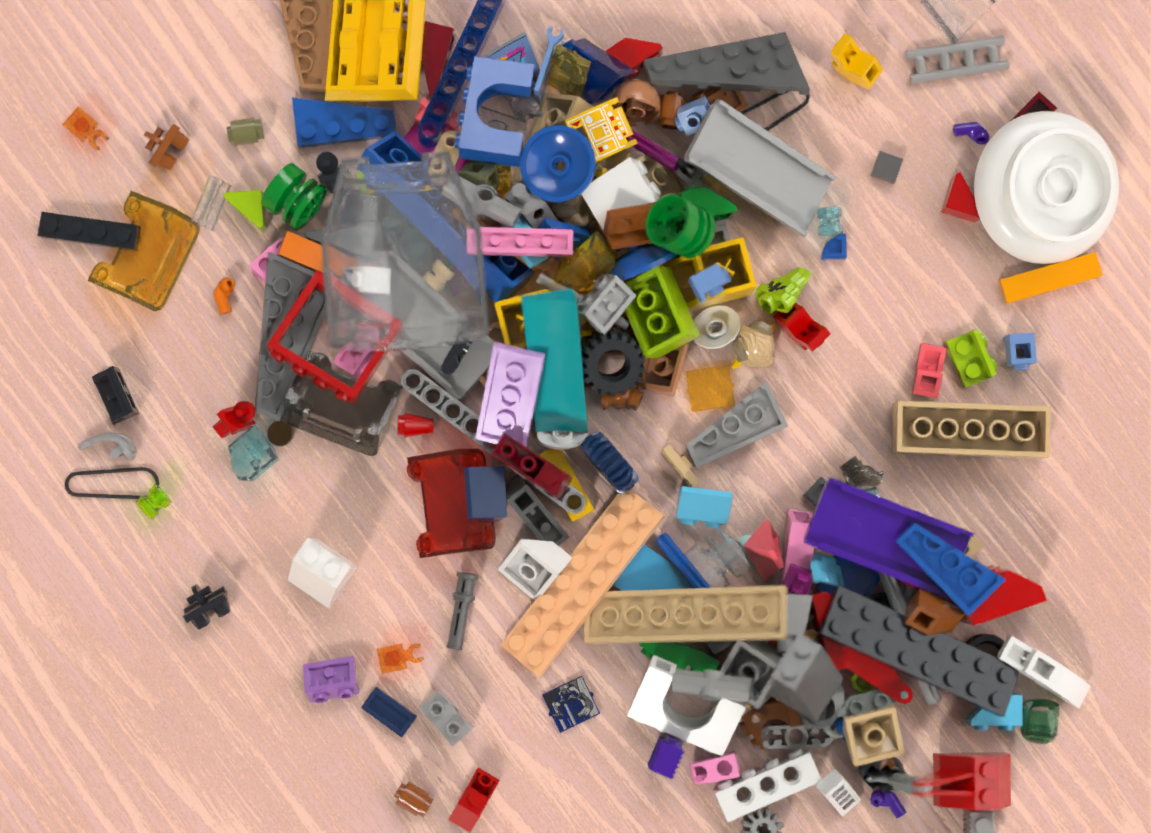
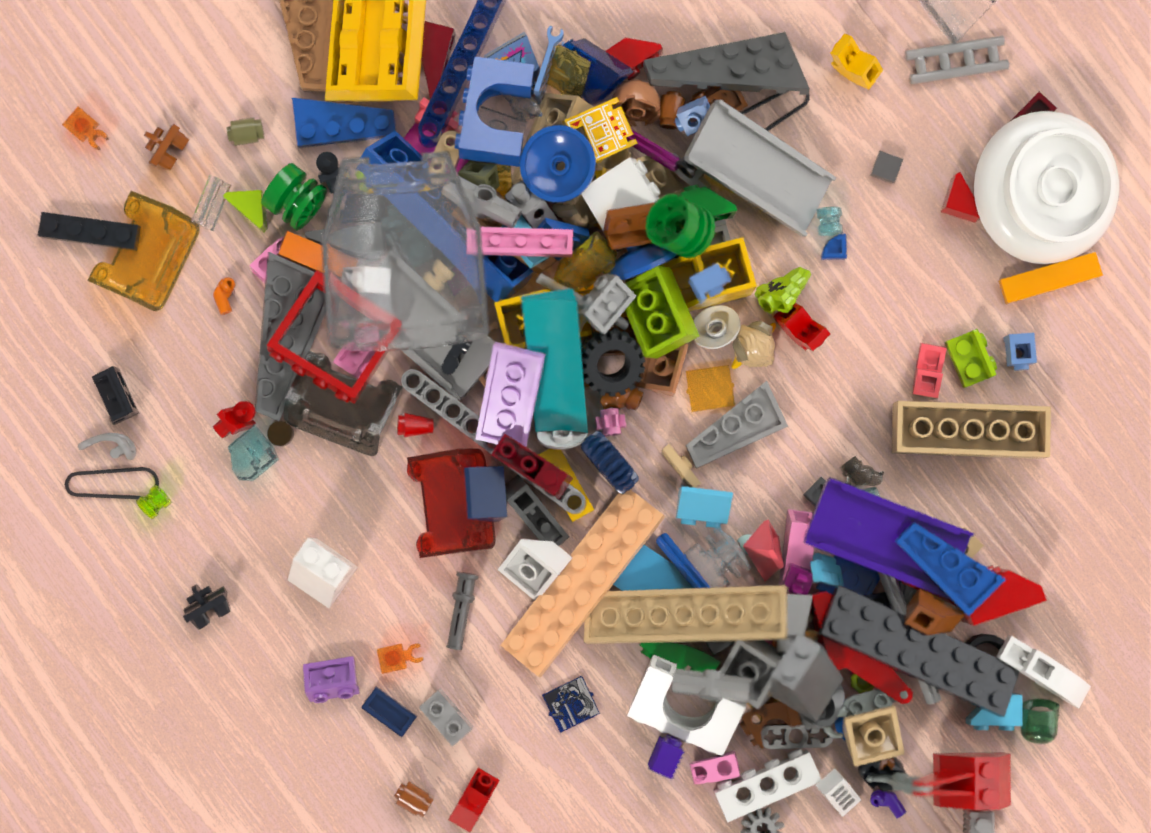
dark purple arm [953,122,990,145] -> none
none -> bright pink gear [595,408,626,436]

